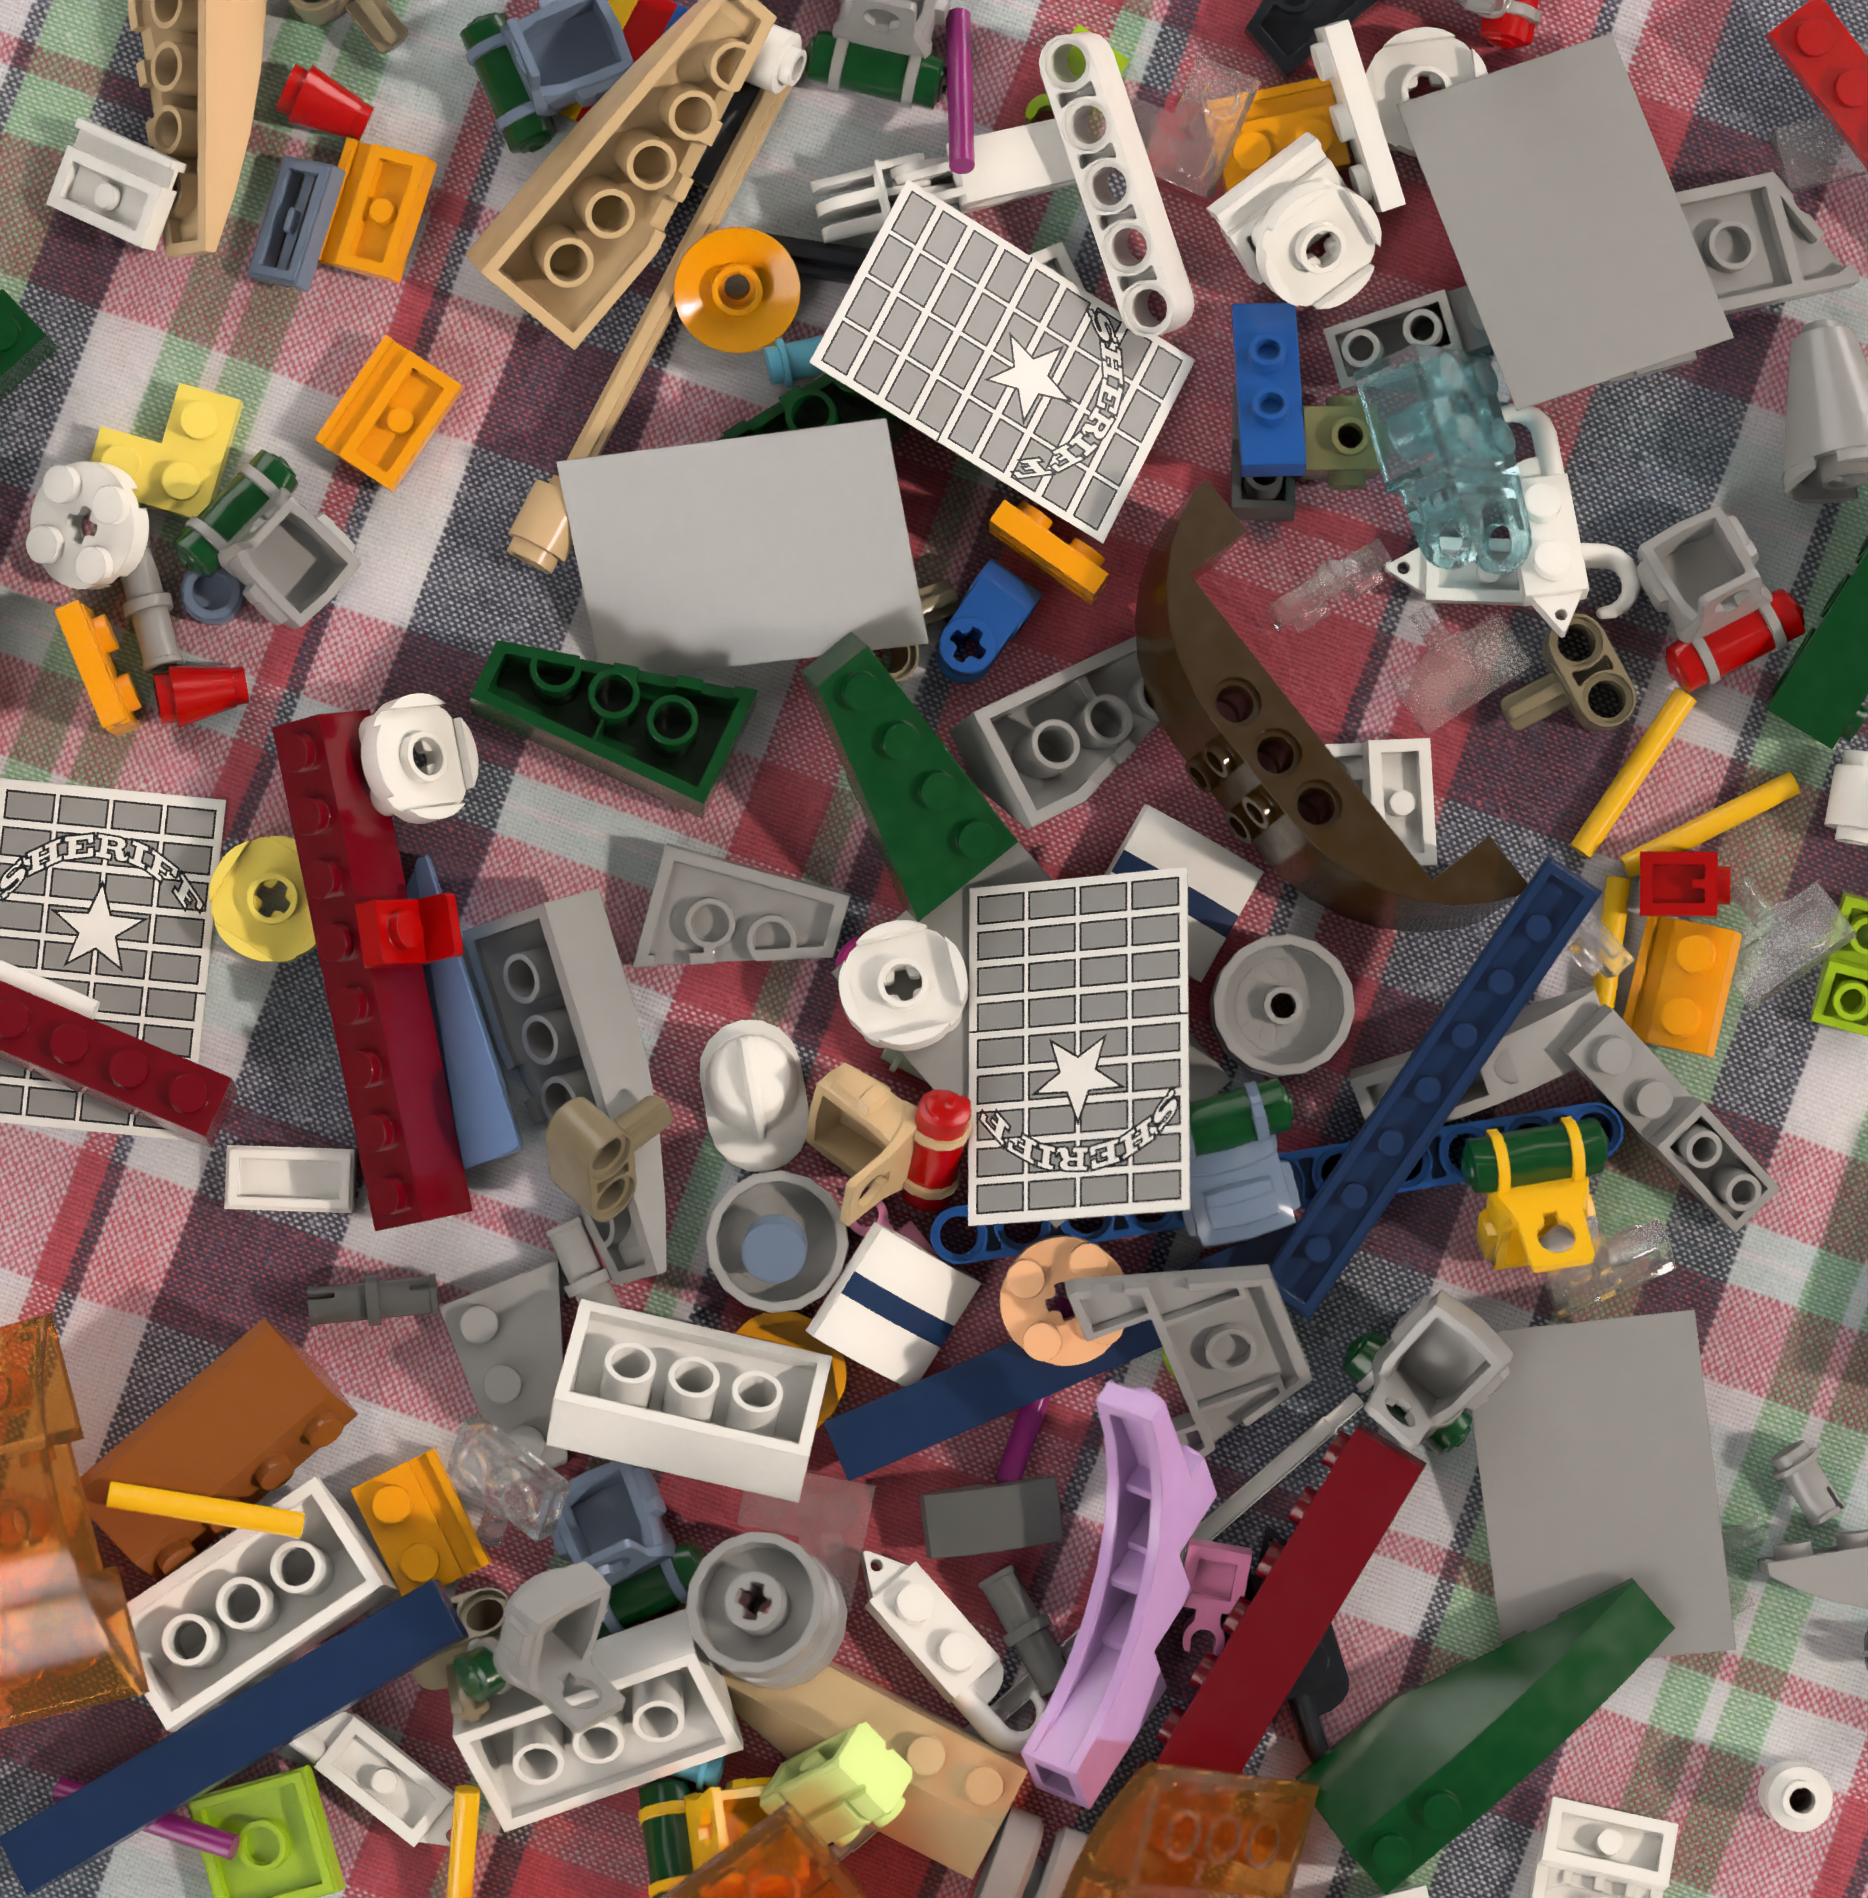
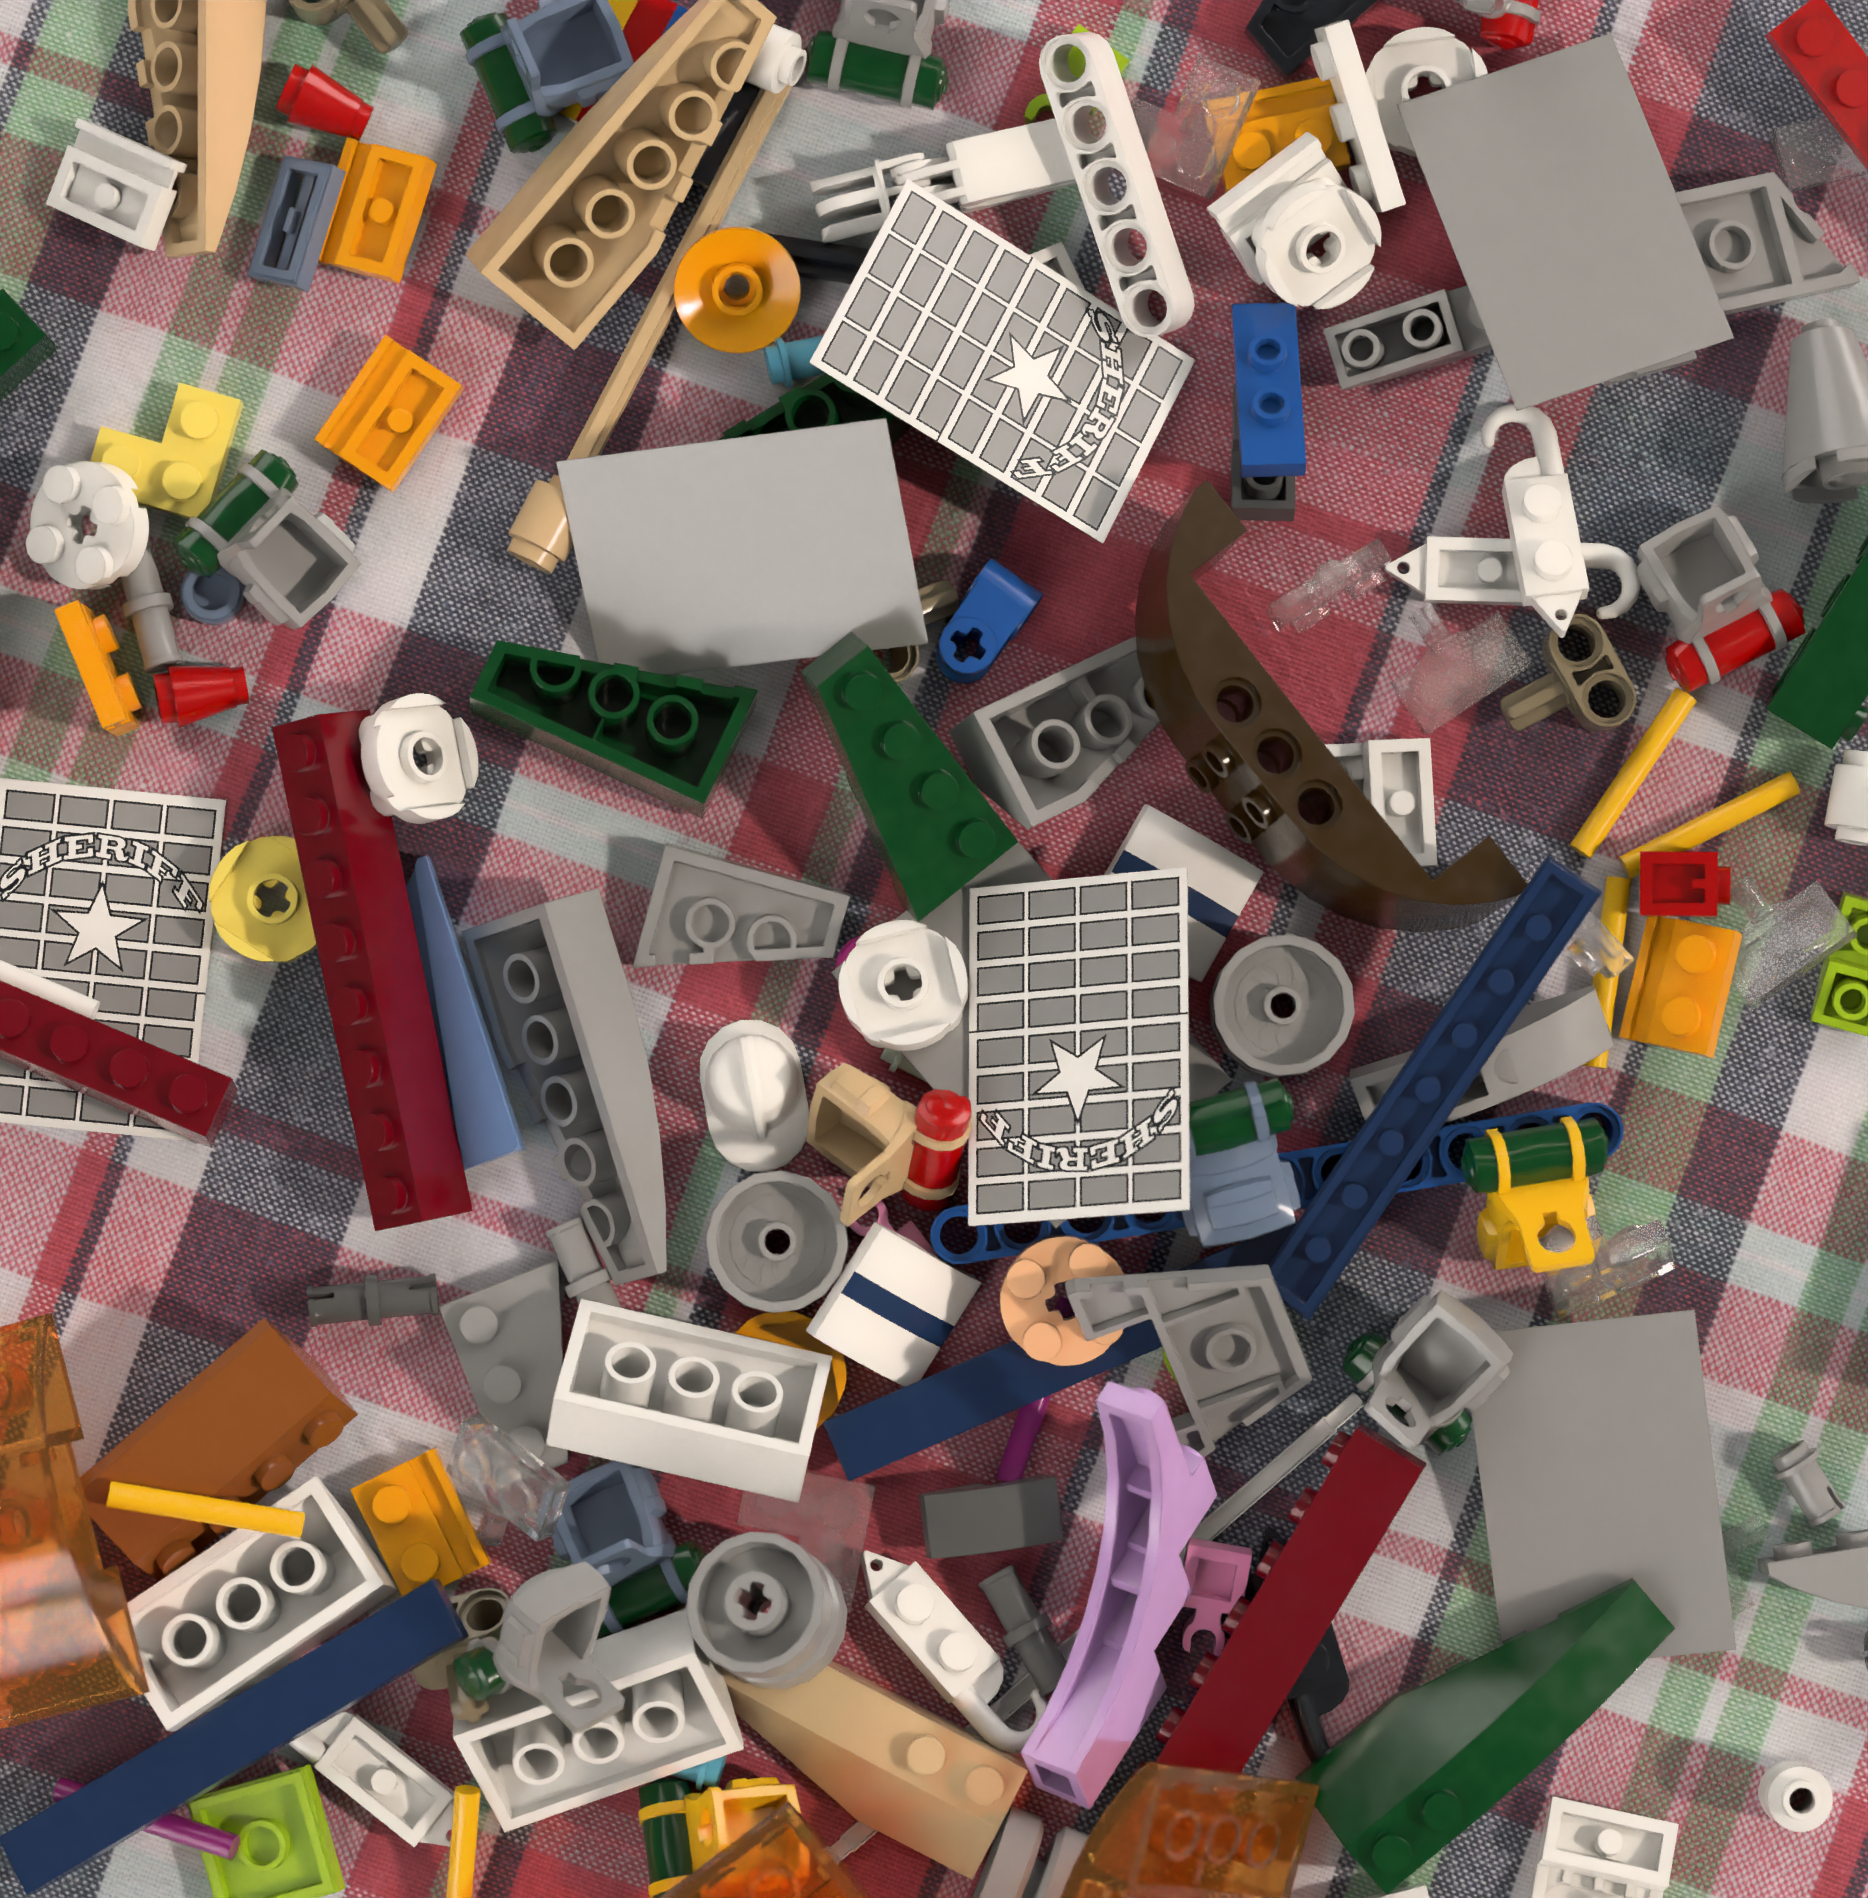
white tile [224,1145,357,1213] -> none
red bracket [355,893,463,968] -> none
dark tan beam [546,1095,673,1222] -> none
sand blue tile [741,1214,808,1283] -> none
yellowish green brick [760,1722,913,1853] -> none
magenta bar [946,8,975,174] -> none
light orange plate [989,499,1109,606] -> none
olive brick [1299,395,1393,490] -> none
clear light blue brick [1354,343,1532,575] -> none
light grey slope [1559,1004,1781,1233] -> none

